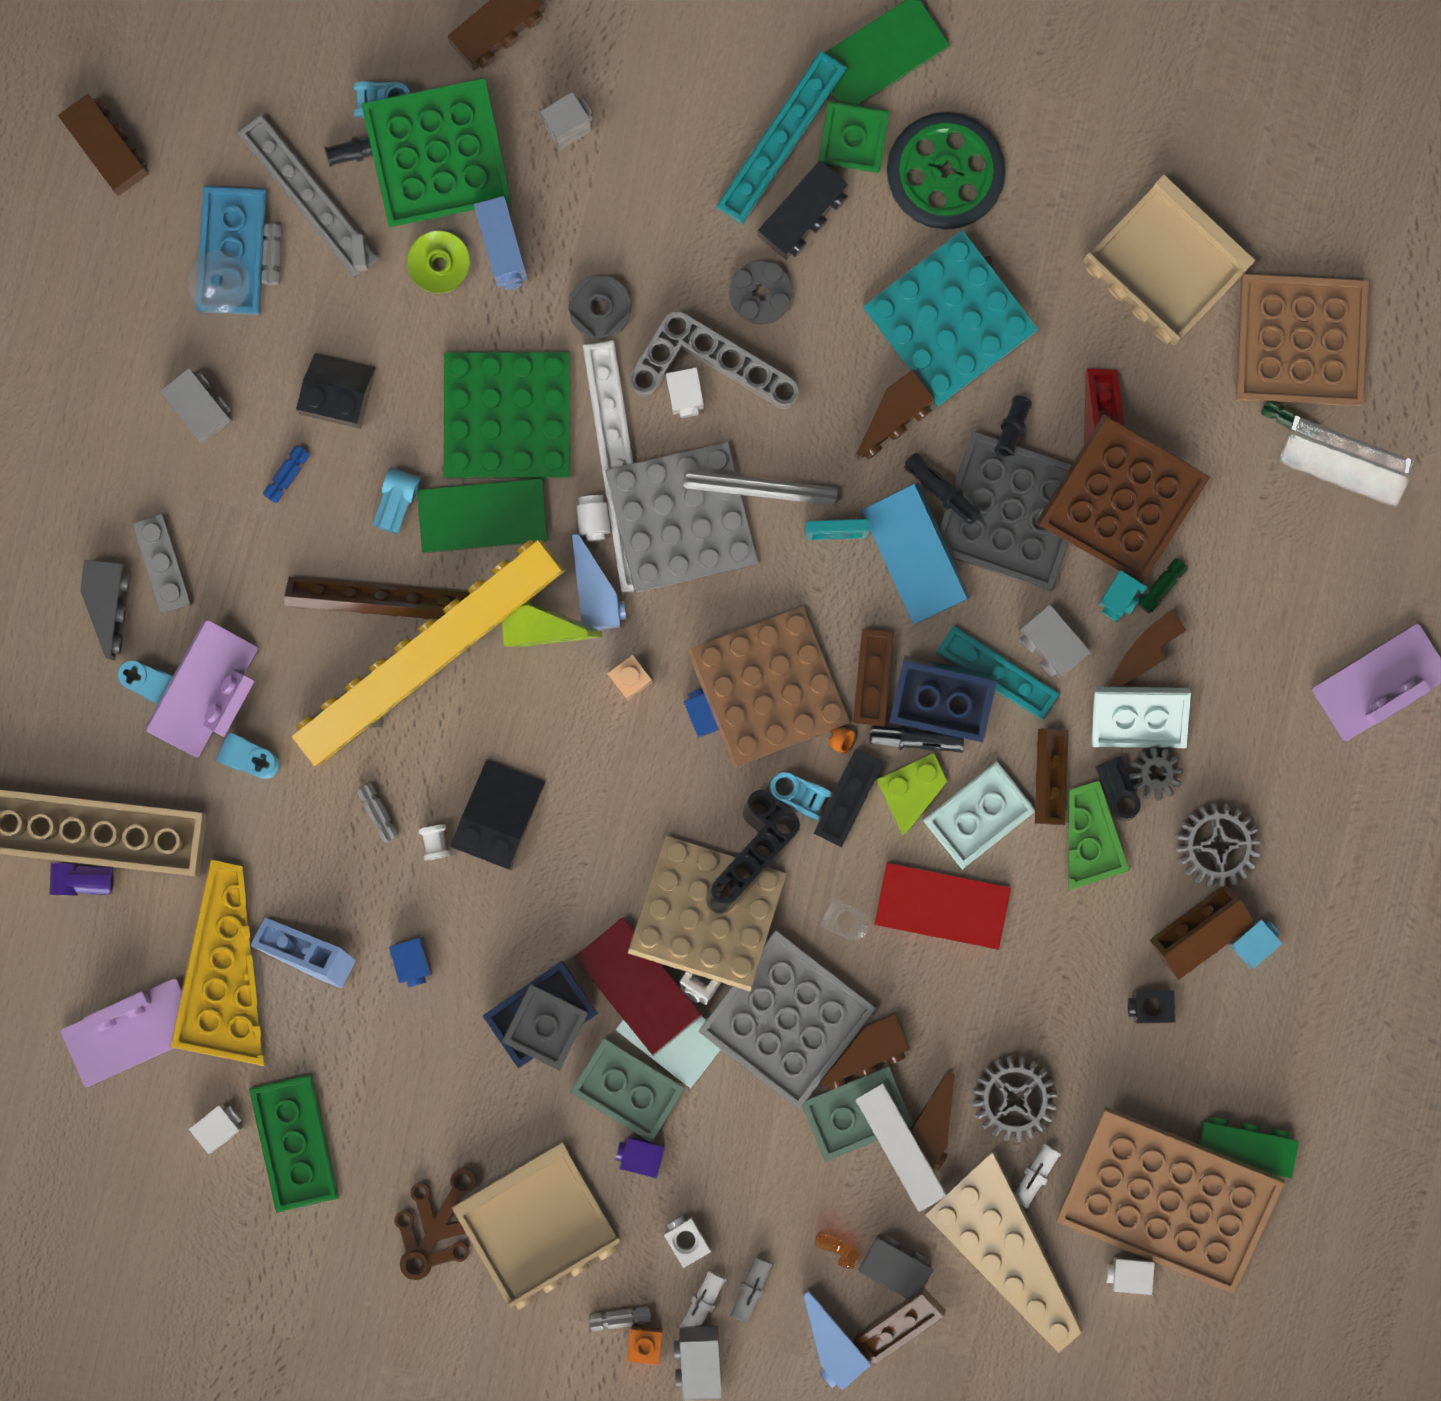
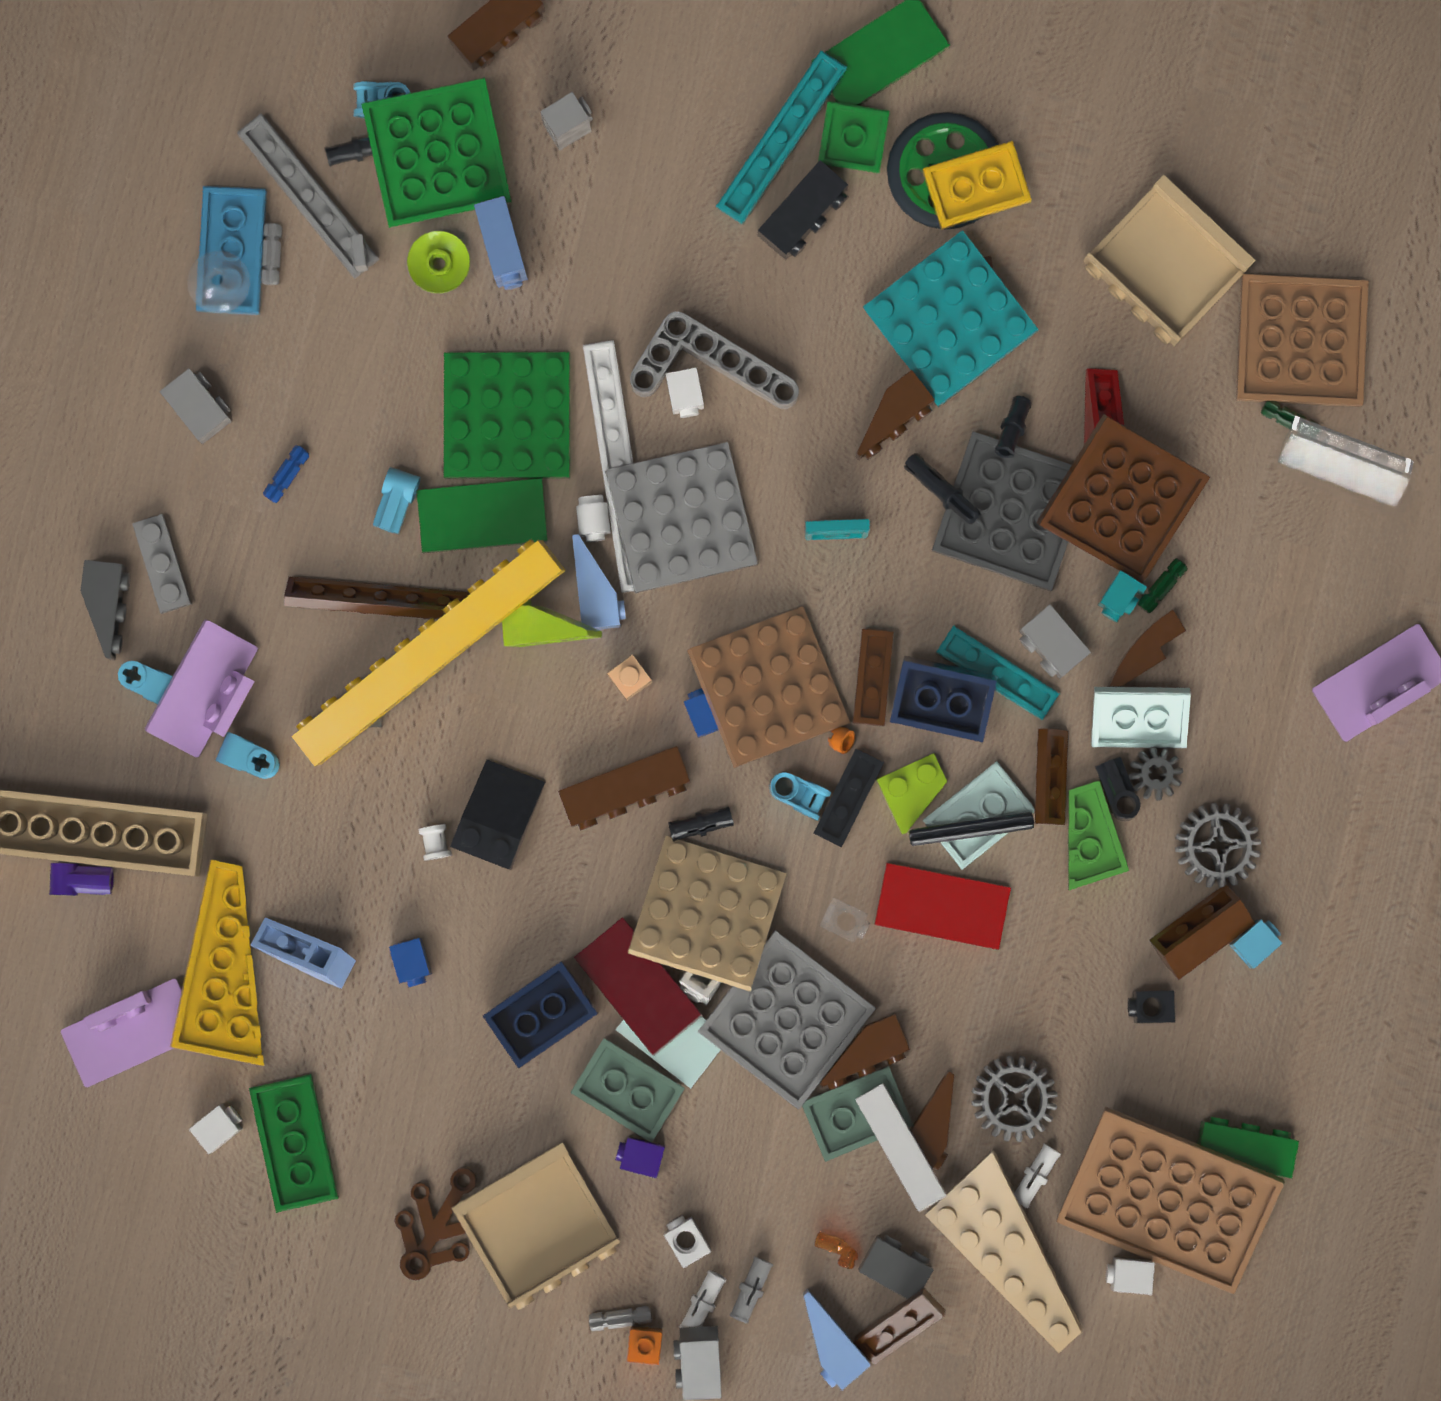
reddish brown brick [58,94,148,196] -> none
black slope [296,353,376,429] -> none
light grey axle [357,783,398,843] -> none
dark grey plate [502,984,588,1071] -> none
dark grey plate [569,276,631,340] -> none
light grey axle [683,470,838,505] -> none
black beam [706,790,800,914] -> none
dark grey plate [730,261,792,325] -> none
dark azure tile [861,483,971,624] -> none
black axle [869,725,964,753] -> none
none -> reddish brown brick [558,746,691,831]
none -> black pin [668,806,734,842]
none -> black axle [909,812,1034,846]
none -> yellow tile [922,141,1032,230]

